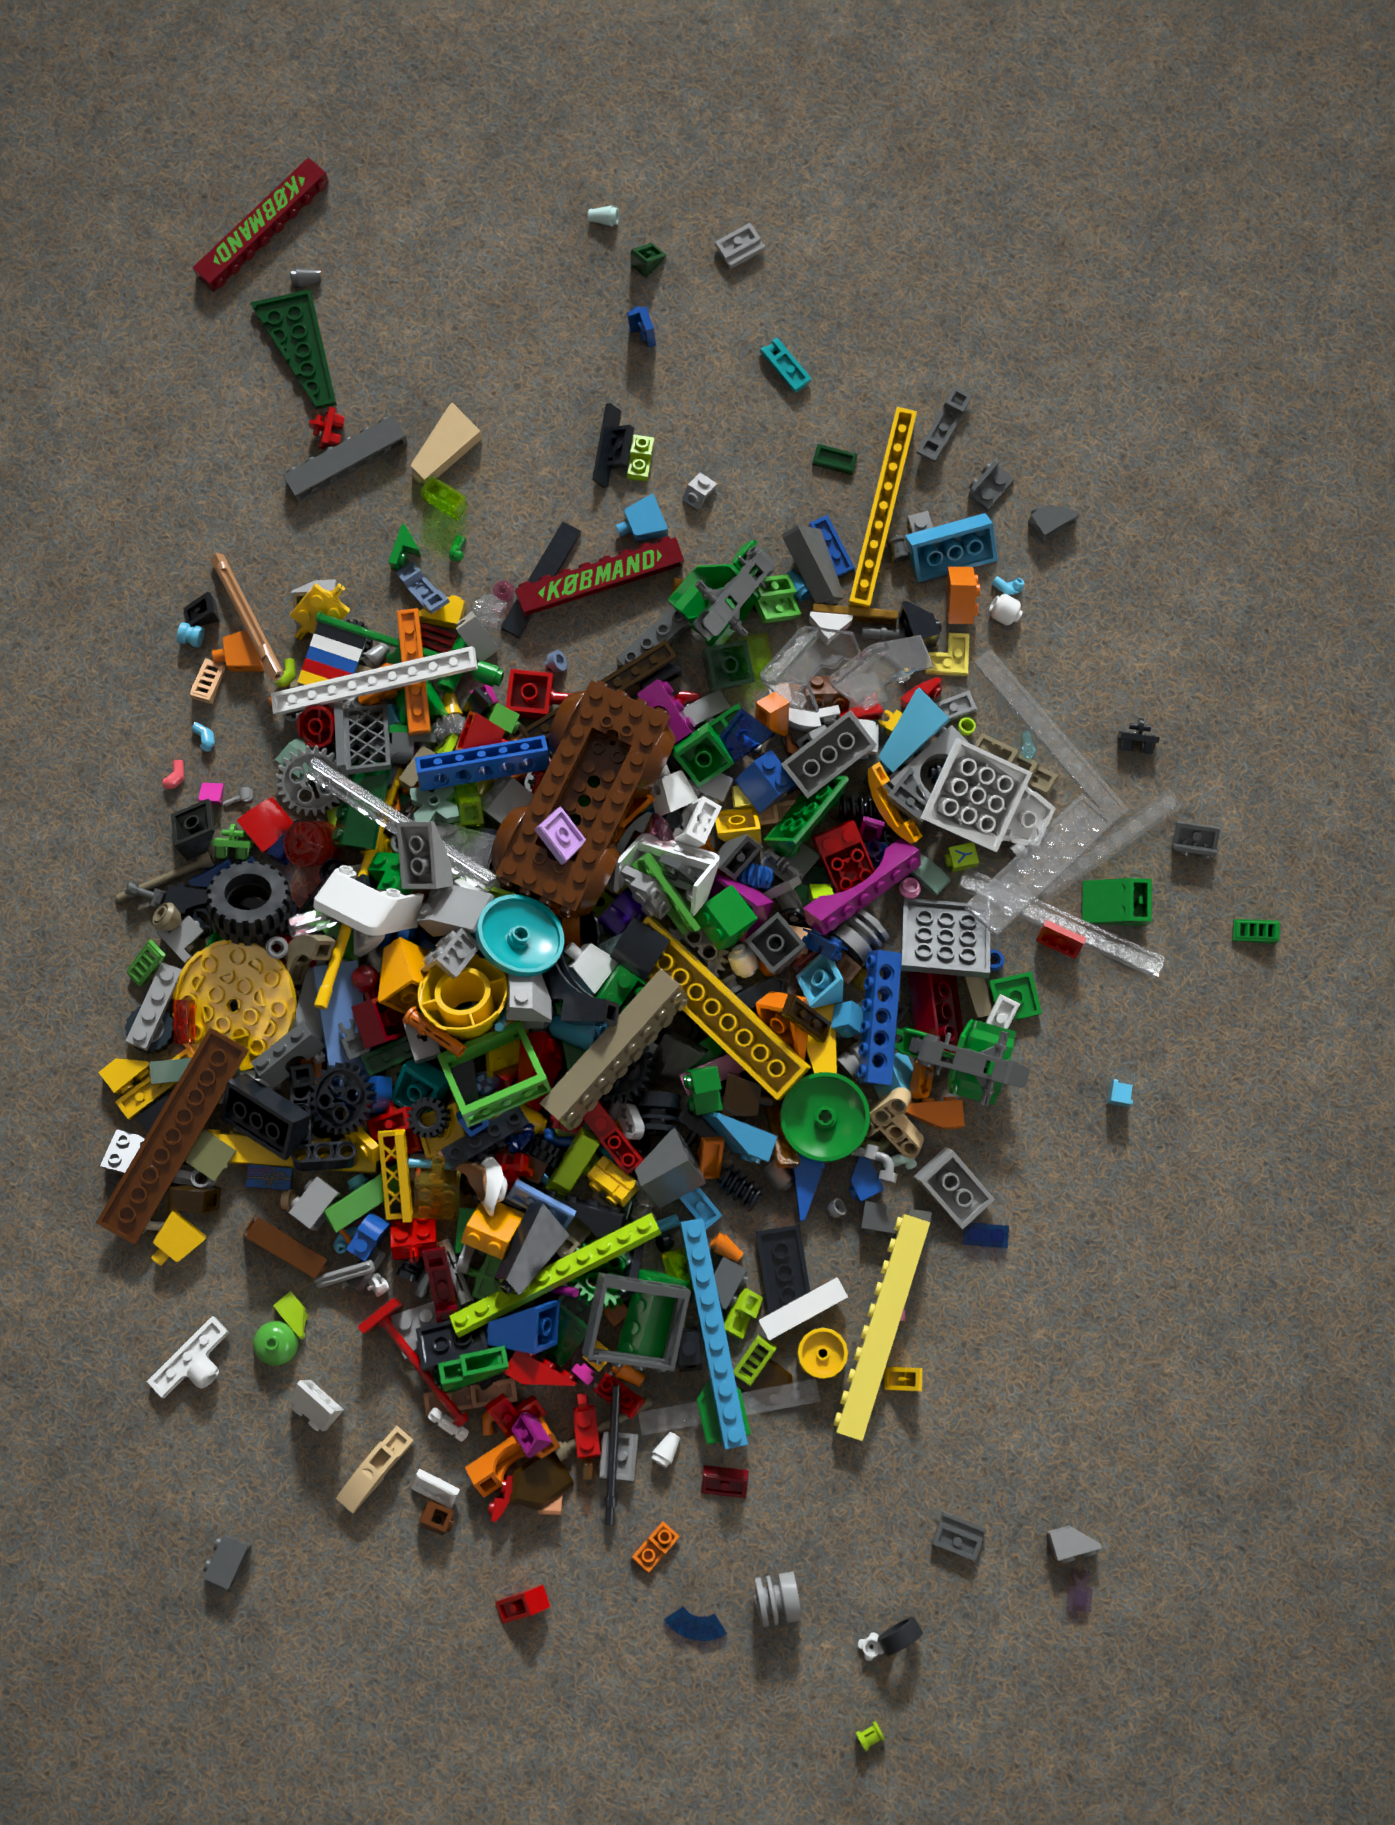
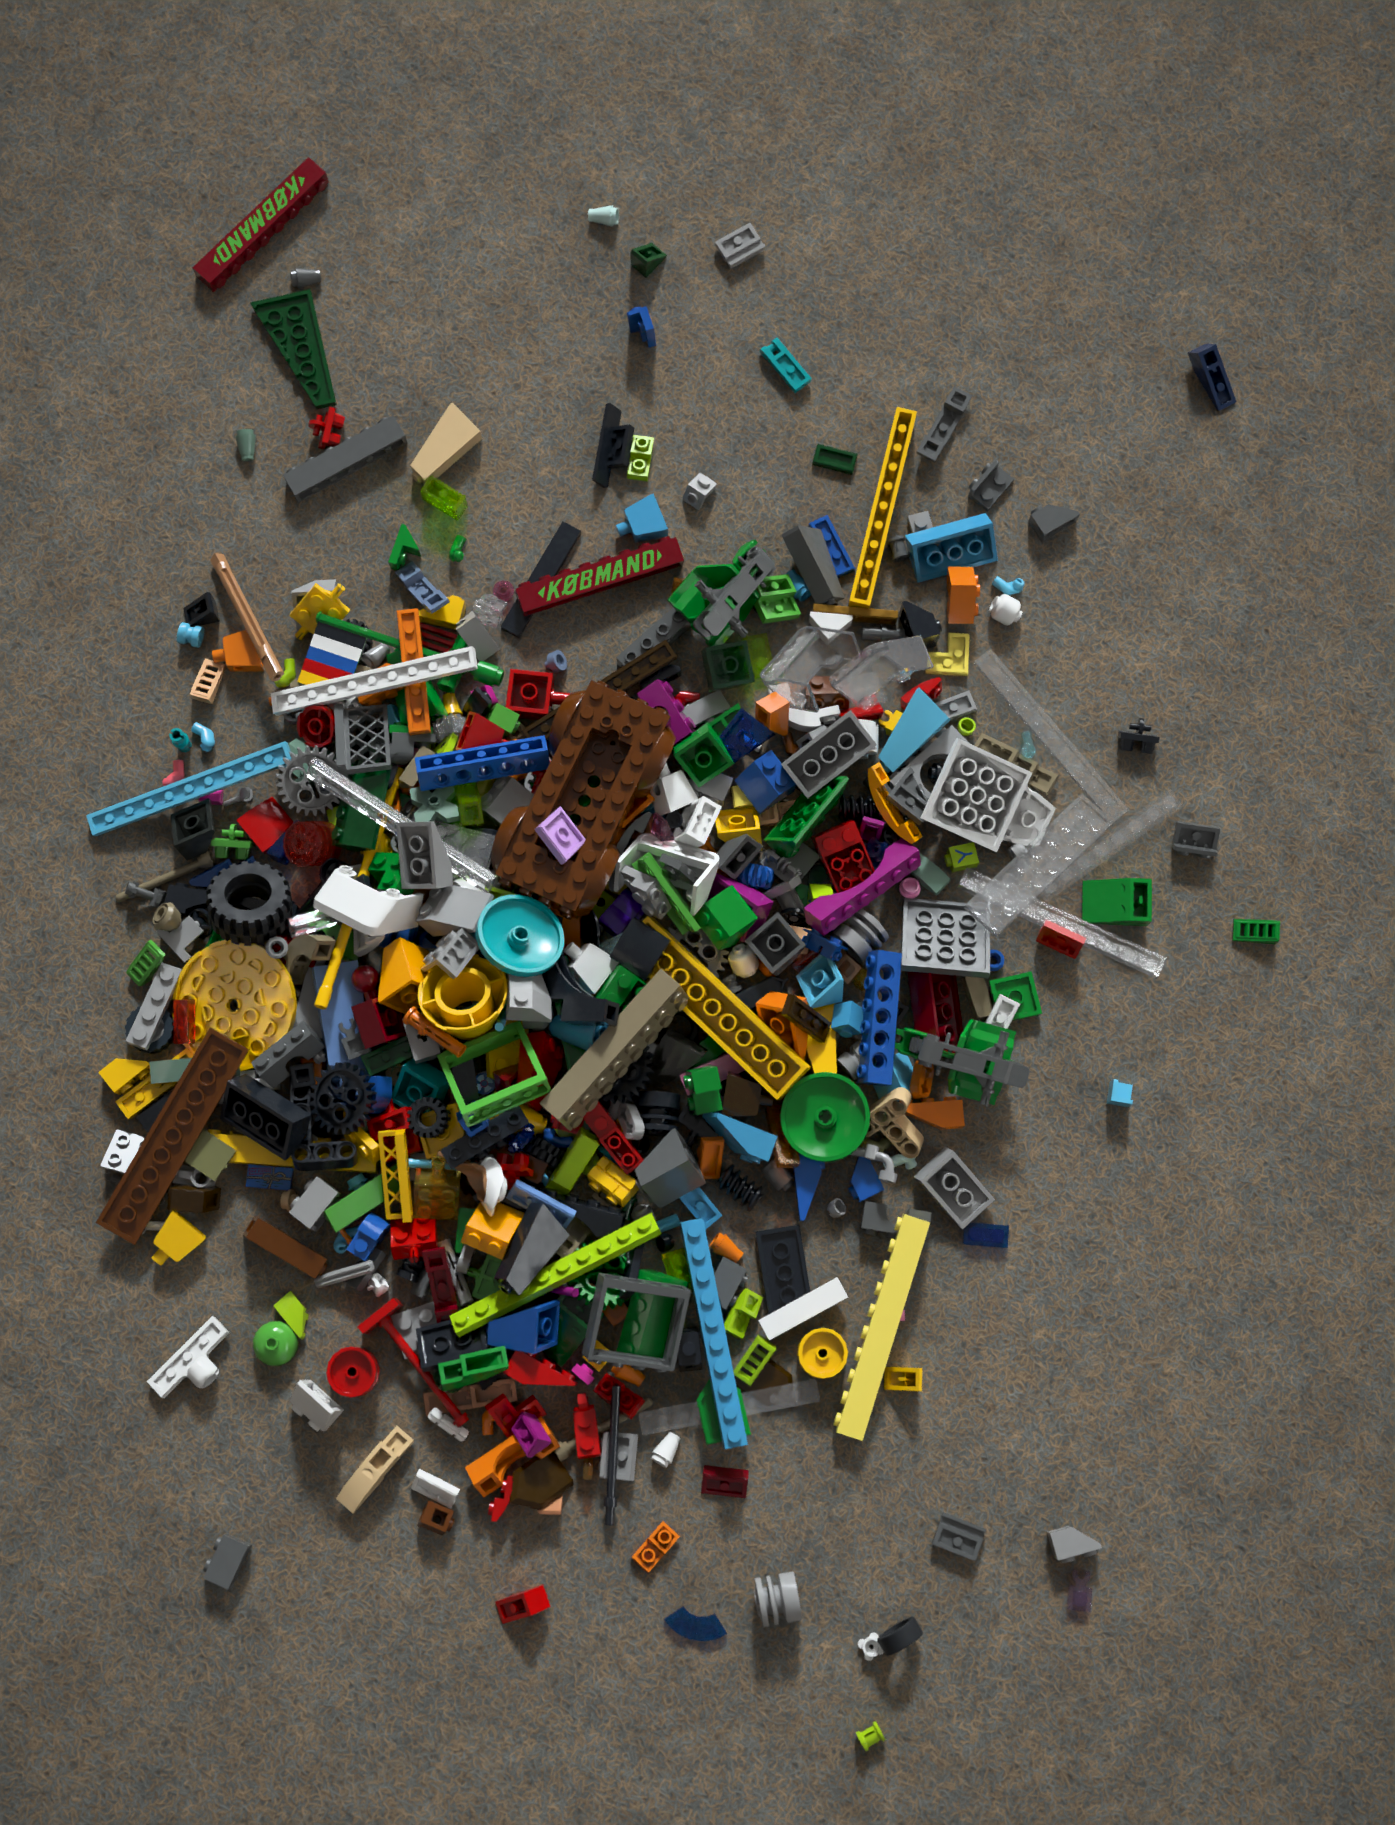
none -> medium azure plate [86,741,291,837]
none -> teal pin [169,728,192,752]
none -> sand green cone [235,429,256,461]
none -> red wheel [326,1346,380,1397]
none -> dark blue slope [1188,344,1237,411]

